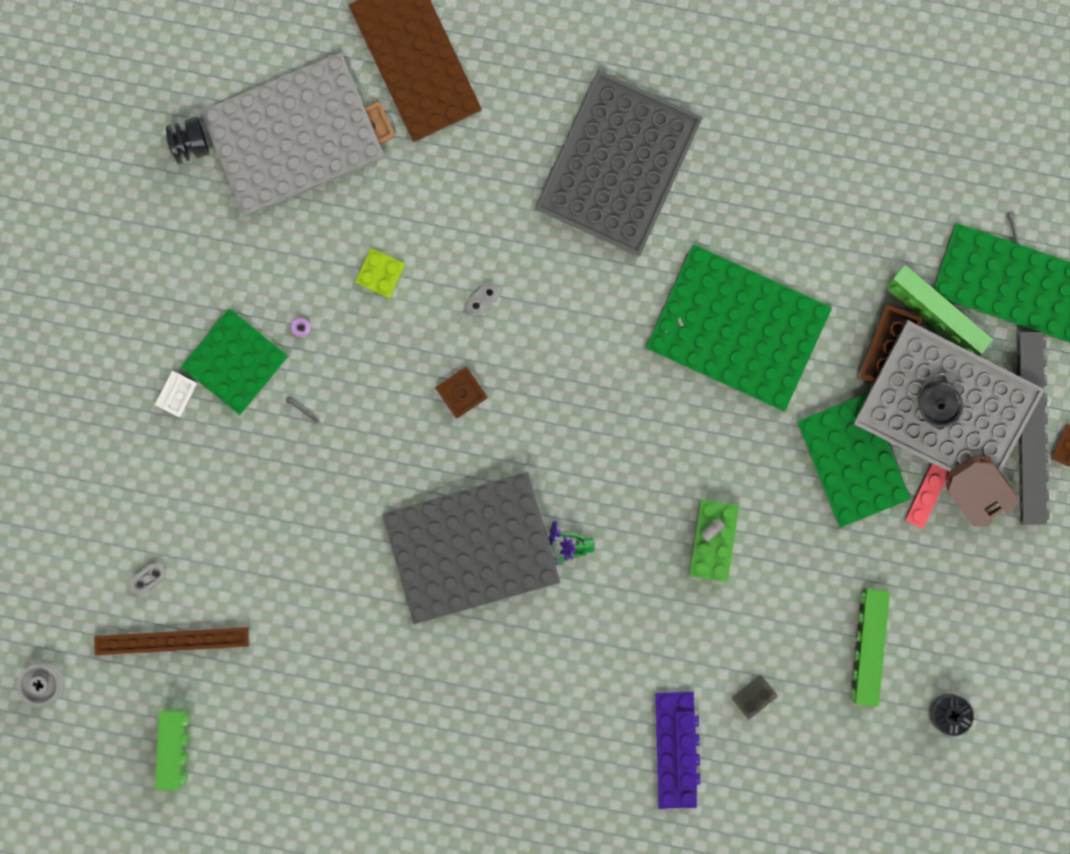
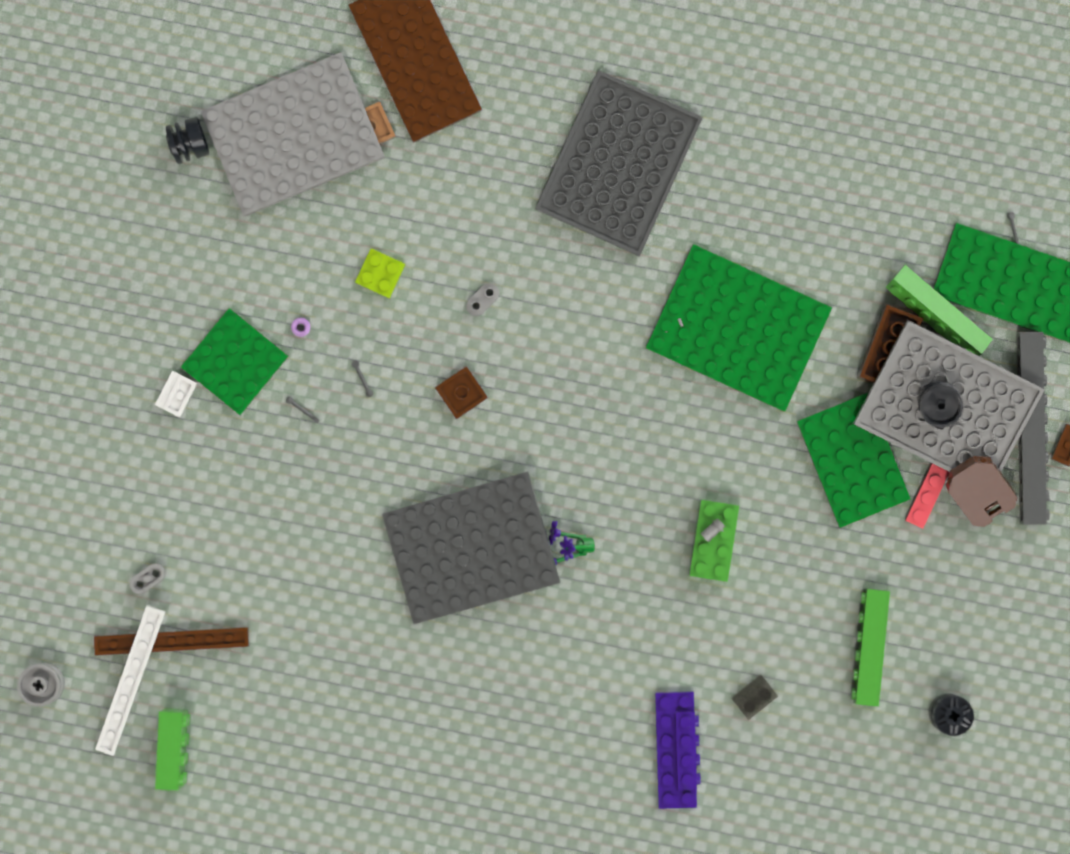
none -> white plate [95,605,166,756]
none -> dark grey hinge [352,360,373,397]

